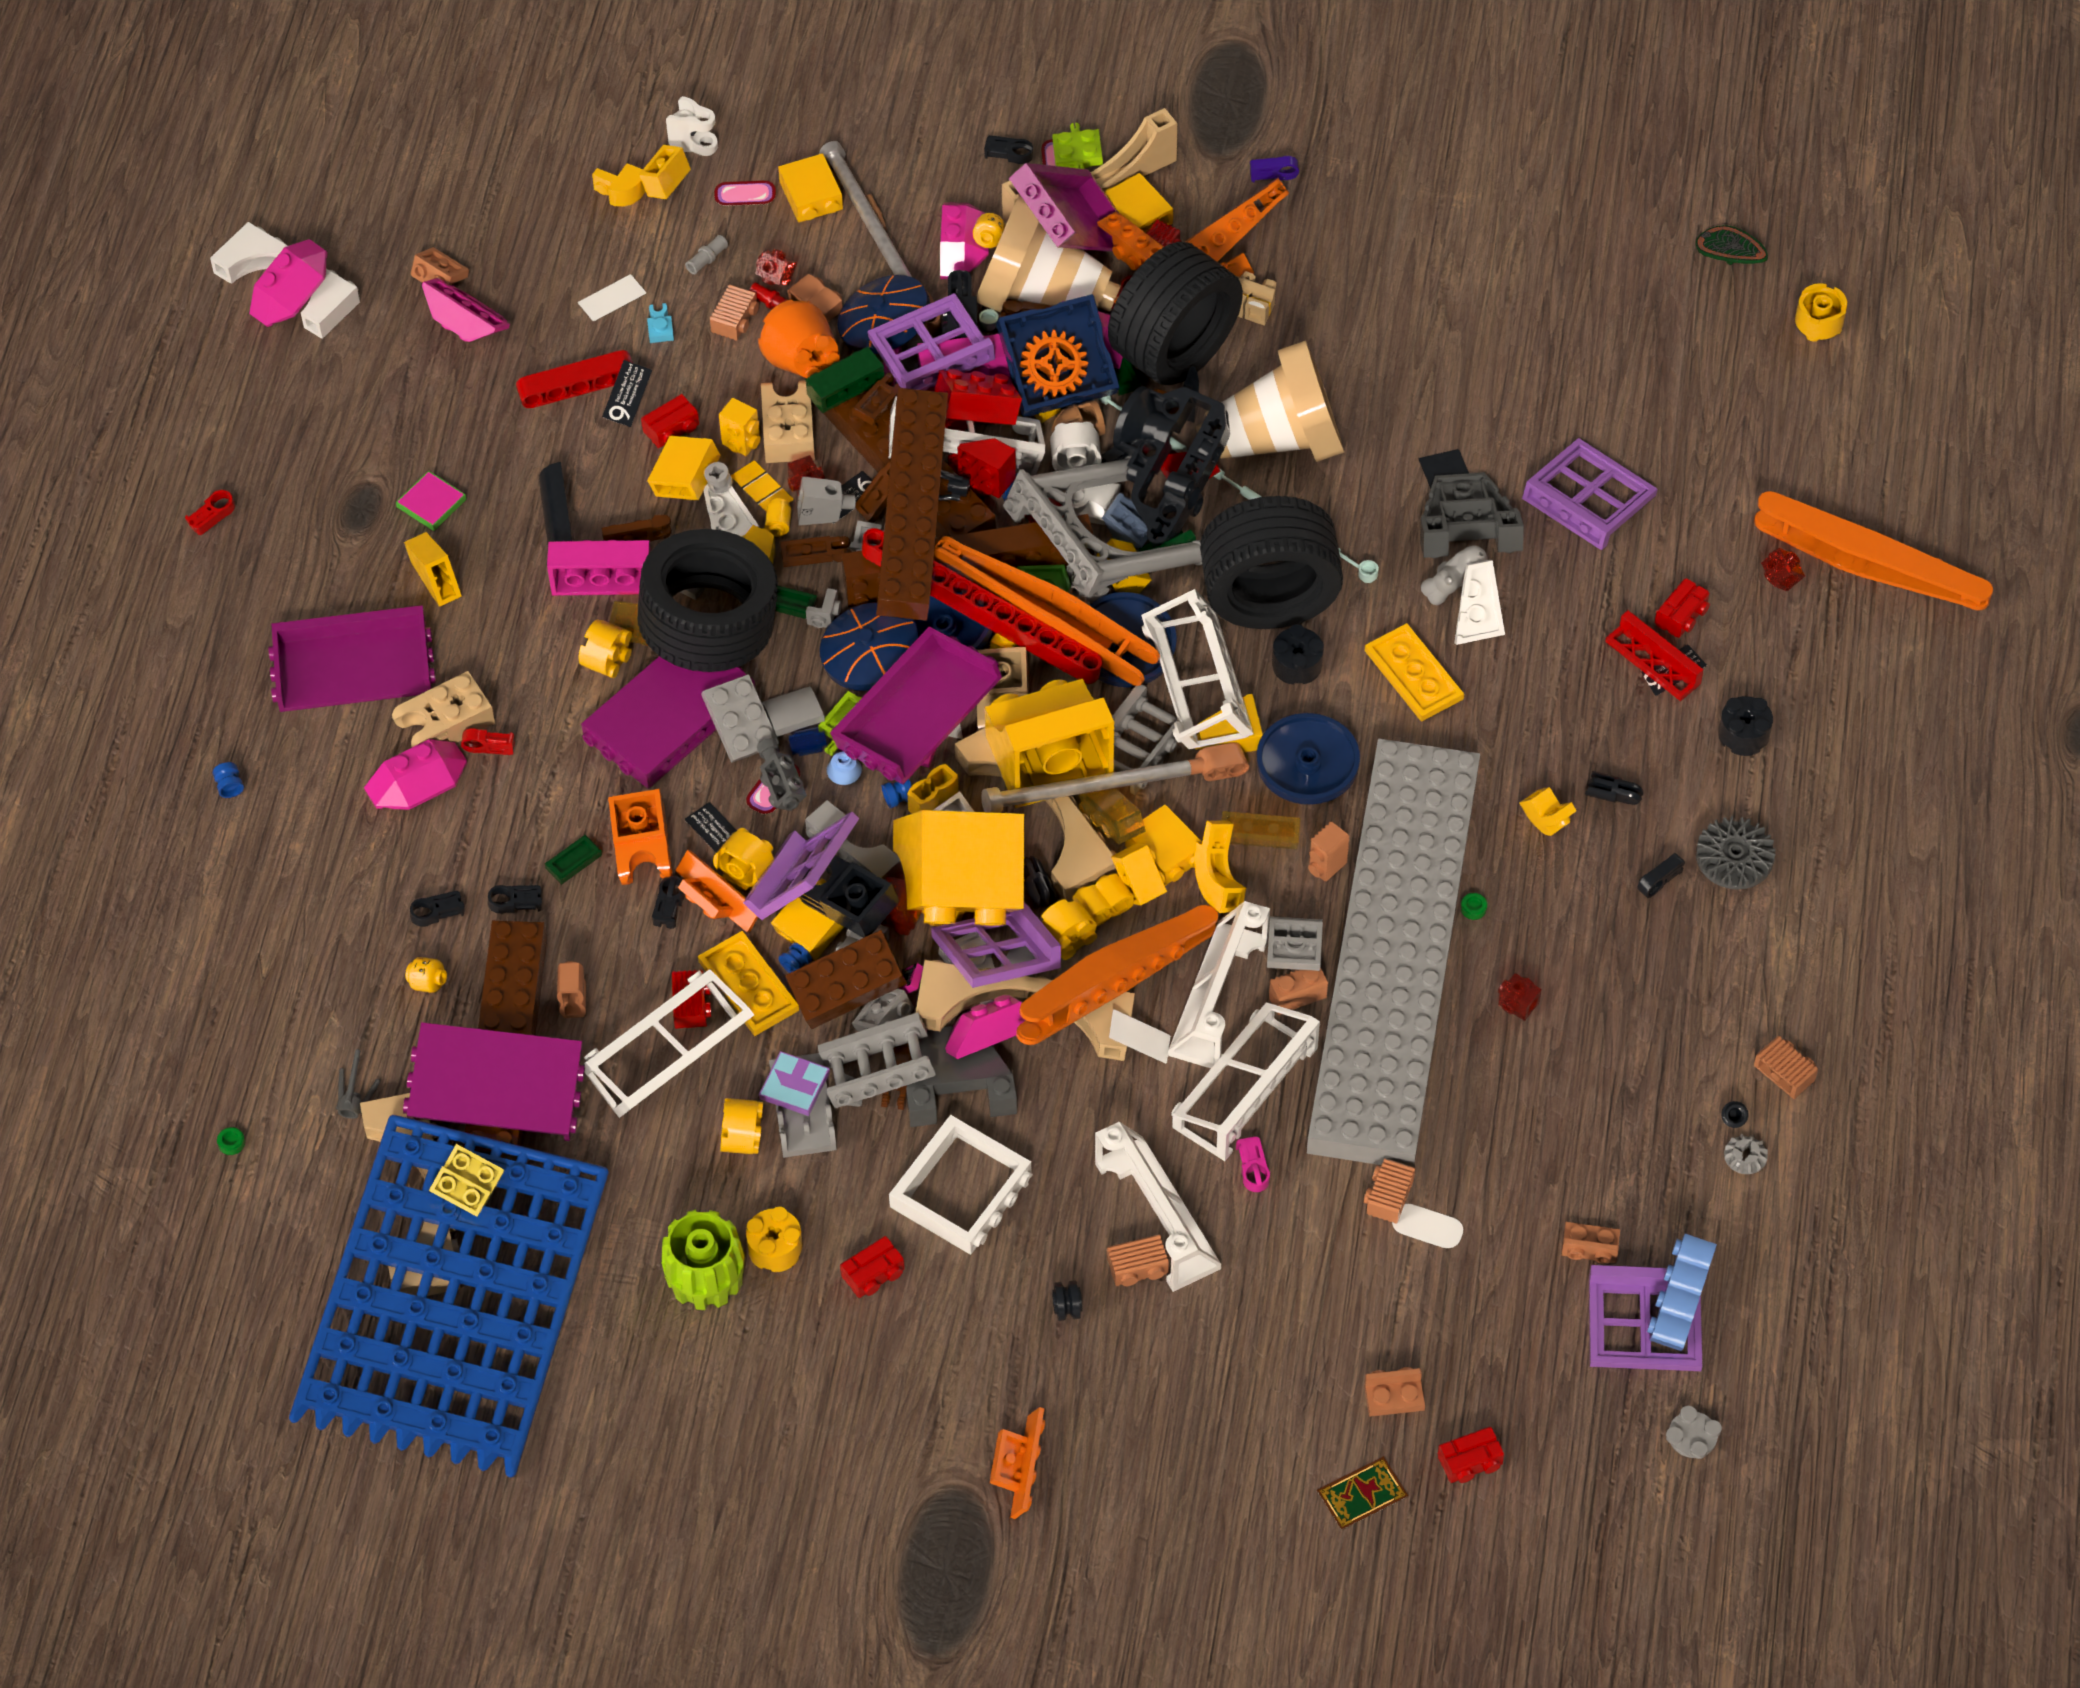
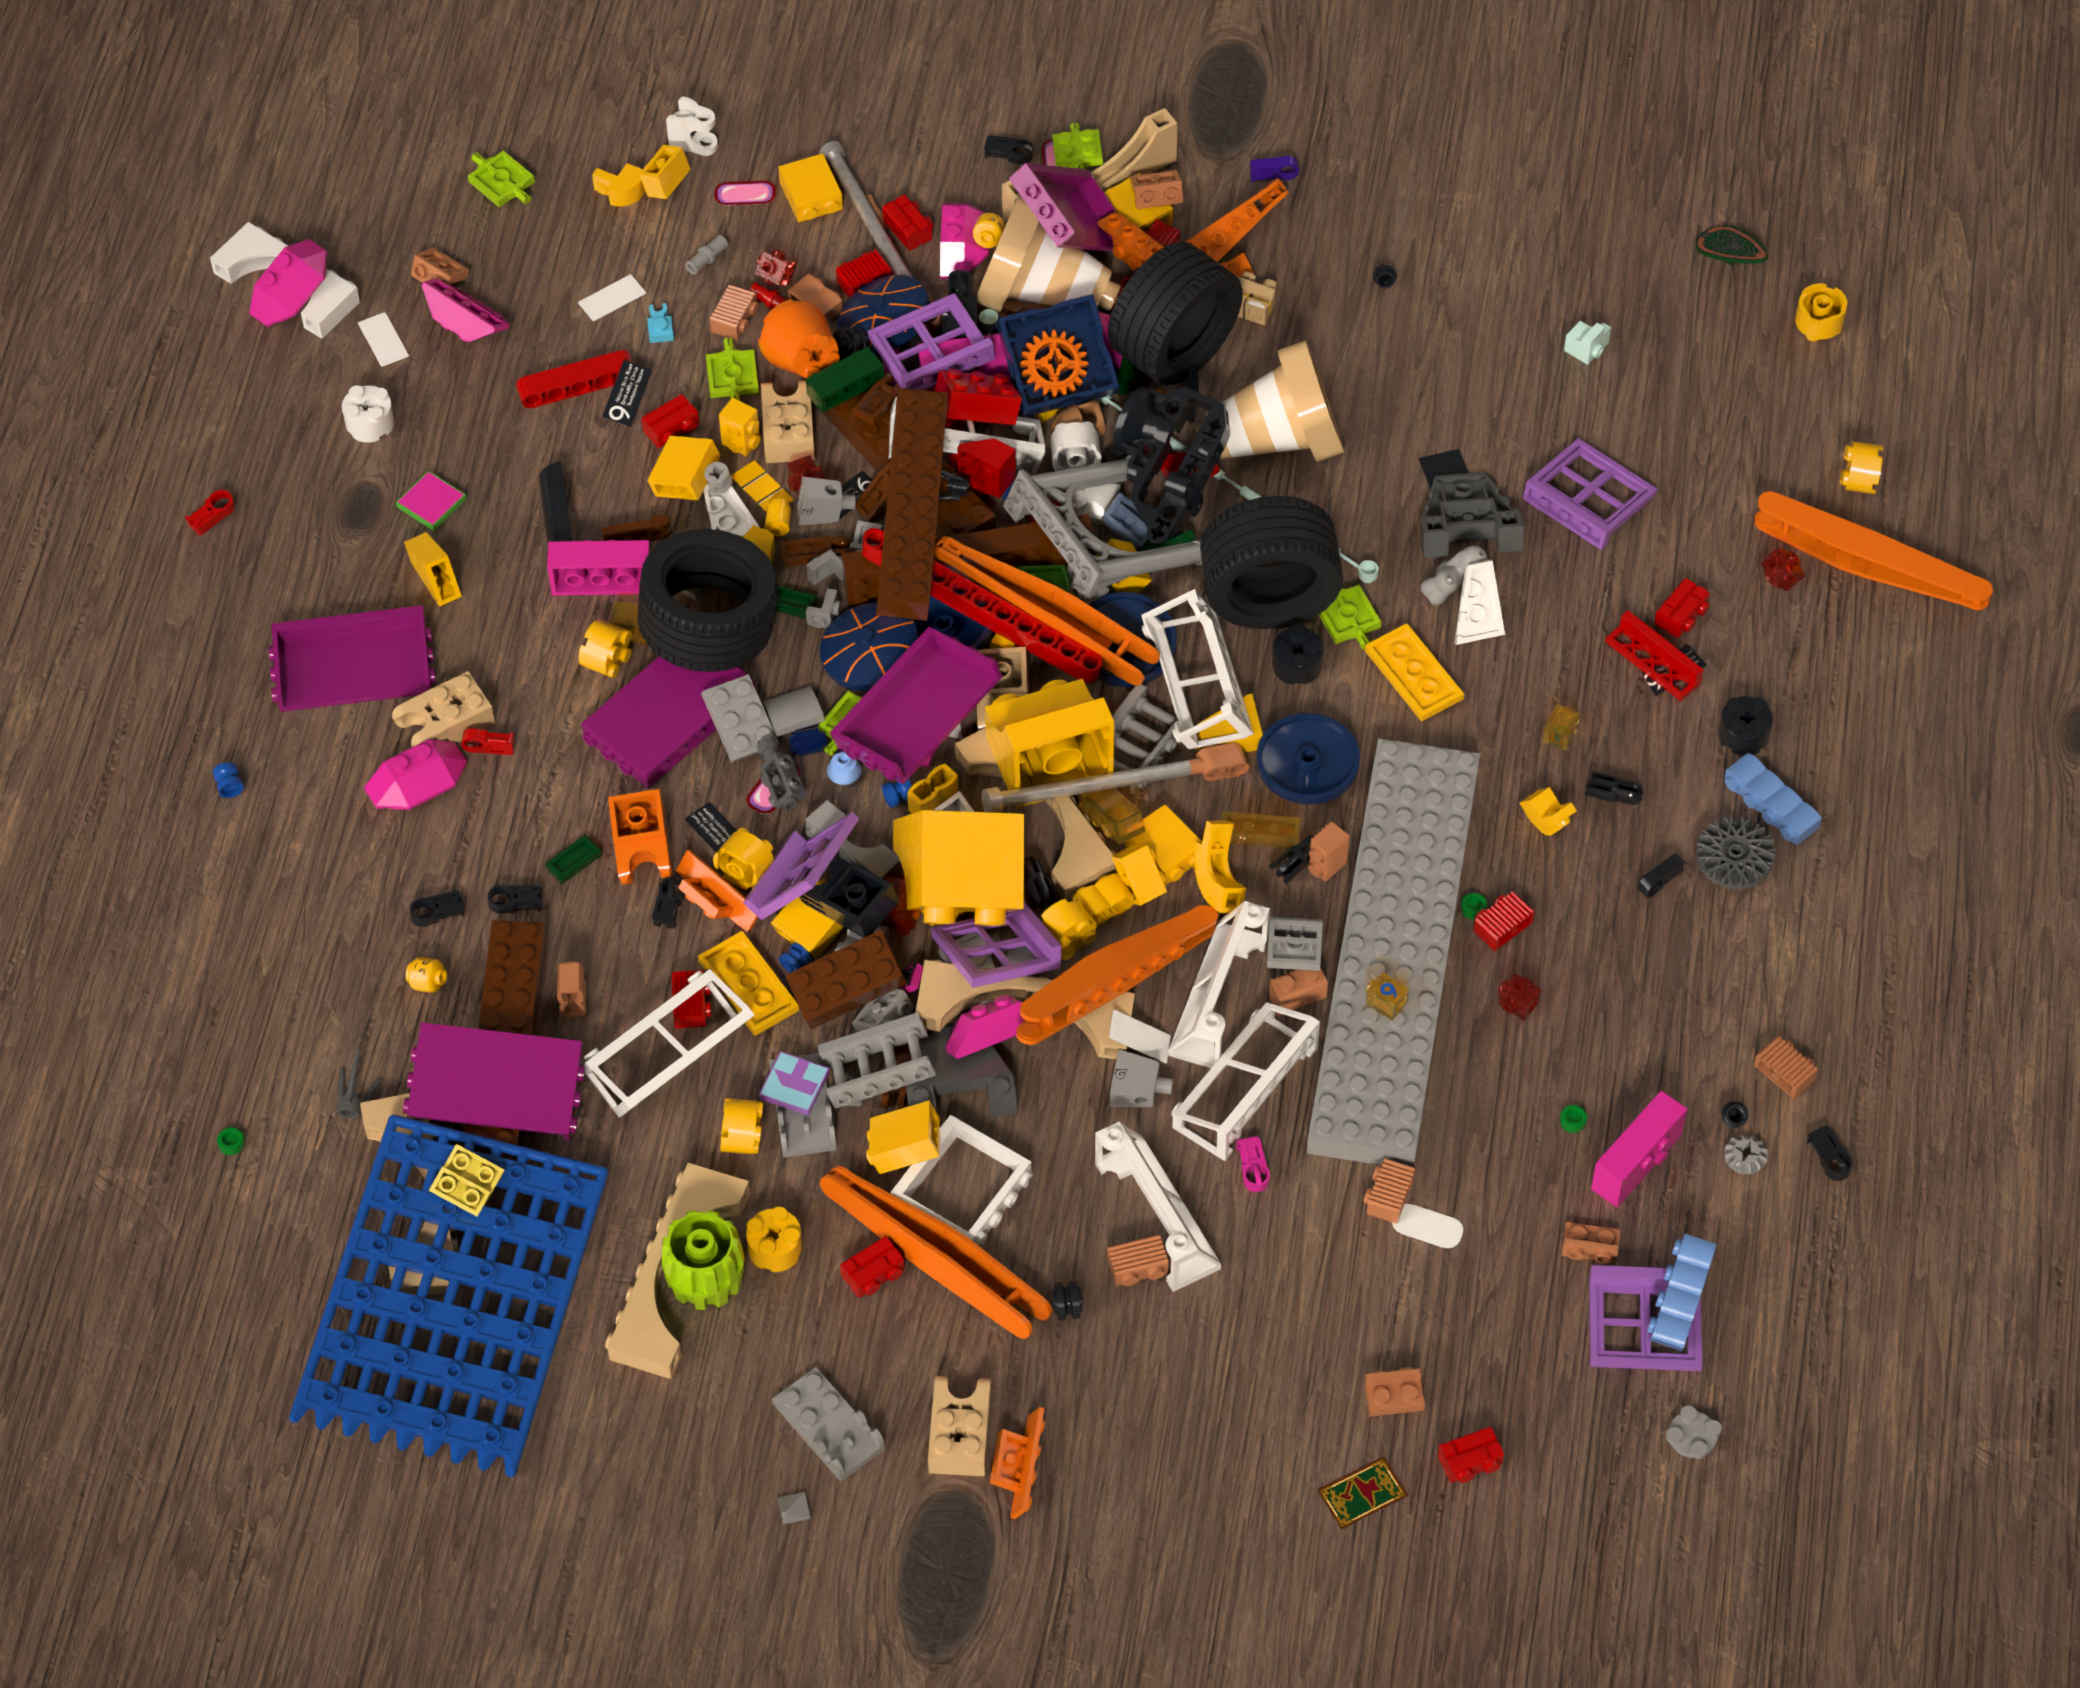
none -> white brick [342,385,395,442]
none -> white sticker [358,312,409,367]
none -> lime plate [468,150,535,208]
none -> tan arch [605,1163,750,1379]
none -> lime plate [706,338,759,401]
none -> light grey hinge [772,1367,885,1482]
none -> light grey slope [777,1492,811,1525]
none -> light grey bracket [807,549,843,585]
none -> orange piece [820,1165,1052,1339]
none -> black wheel [833,327,869,361]
none -> red brick [836,249,892,298]
none -> yellow brick [866,1100,940,1174]
none -> red brick [882,195,933,251]
none -> tan brick [928,1376,991,1476]
none -> light grey torso [1110,1050,1174,1107]
none -> nougat bracket [1130,170,1183,209]
none -> black arm [1269,835,1314,884]
none -> lime plate [1318,585,1381,649]
none -> clear yellow brick [1366,972,1409,1021]
none -> black plate [1373,264,1397,288]
none -> red brick [1473,891,1535,951]
none -> clear yellow brick [1543,704,1580,750]
none -> green tile [1560,1105,1587,1133]
none -> light aqua brick [1564,321,1611,365]
none -> dark pink brick [1591,1091,1687,1208]
none -> medium blue brick [1724,753,1822,845]
none -> black piece [1807,1126,1852,1181]
none -> yellow brick [1839,441,1883,494]

